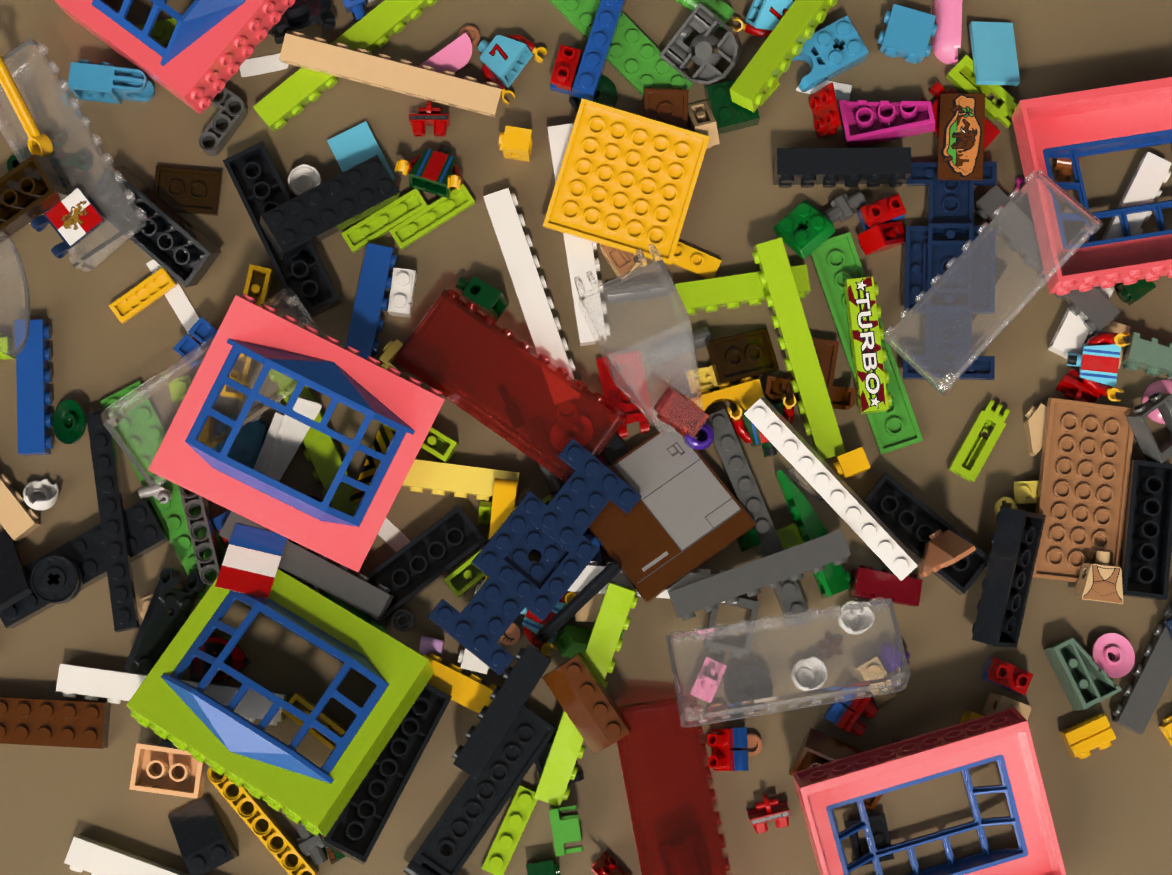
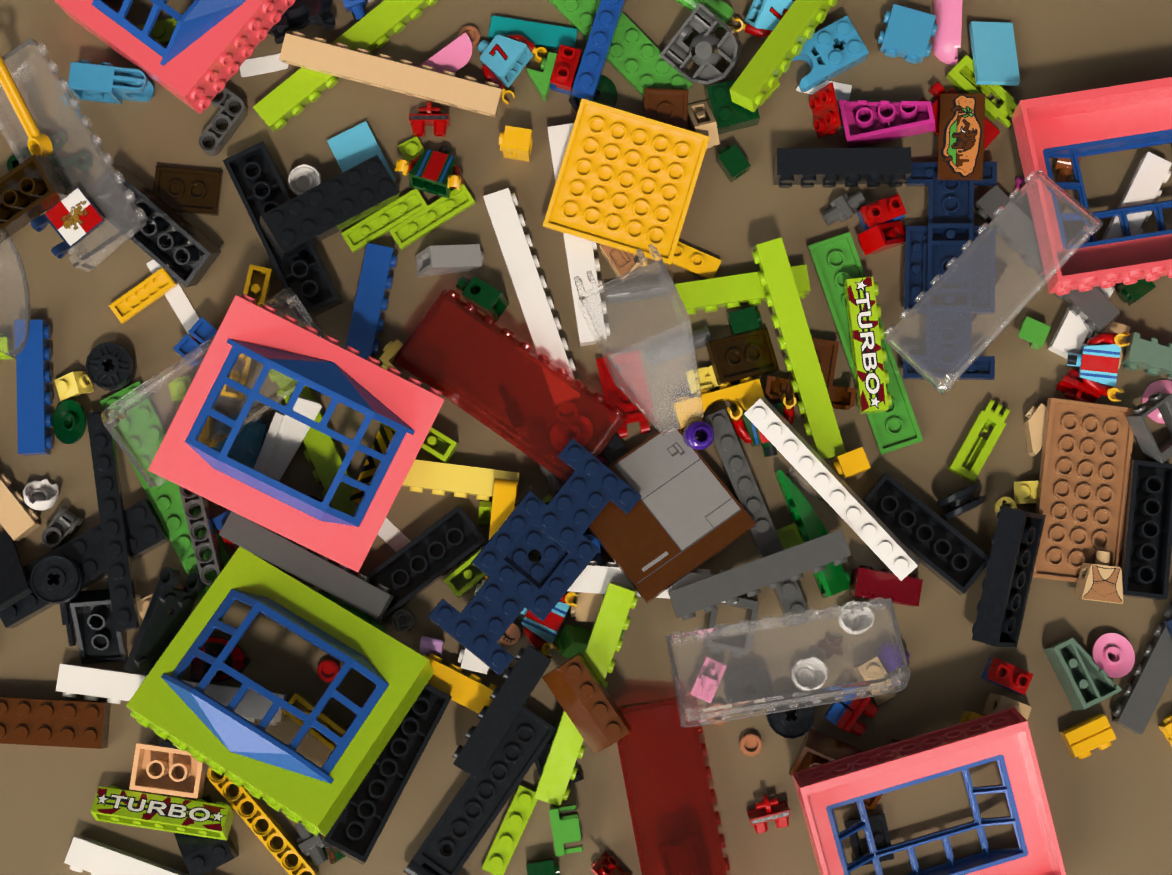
light grey arm [138,483,171,504] -> none
sticker [215,523,287,599] -> none
white brick [387,268,417,318] -> none
black axle [537,560,622,642] -> none
clear red brick [653,386,710,438] -> none
red hips [707,727,749,771] -> none
dark green sticker [737,528,761,552] -> none
green brick [773,200,835,259] -> none
nougat wedge [919,529,977,578] -> none
none -> dark grey piece [42,506,84,549]
none -> light yellow bracket [54,371,94,401]
none -> black axle [60,601,76,647]
none -> black slope [70,589,127,664]
none -> black wheel [85,342,137,391]
none -> brick [90,785,234,841]
none -> red tile [317,660,340,682]
none -> lime plate [398,136,425,161]
none -> light grey slope [415,244,484,277]
none -> teal tile [488,15,578,50]
none -> bright green slope [526,52,557,101]
none -> dark green brick [716,144,751,183]
none -> dark green brick [727,306,762,335]
none -> black wheel [766,690,815,739]
none -> black wheel [936,482,988,520]
none -> bright green panel [1018,316,1051,350]

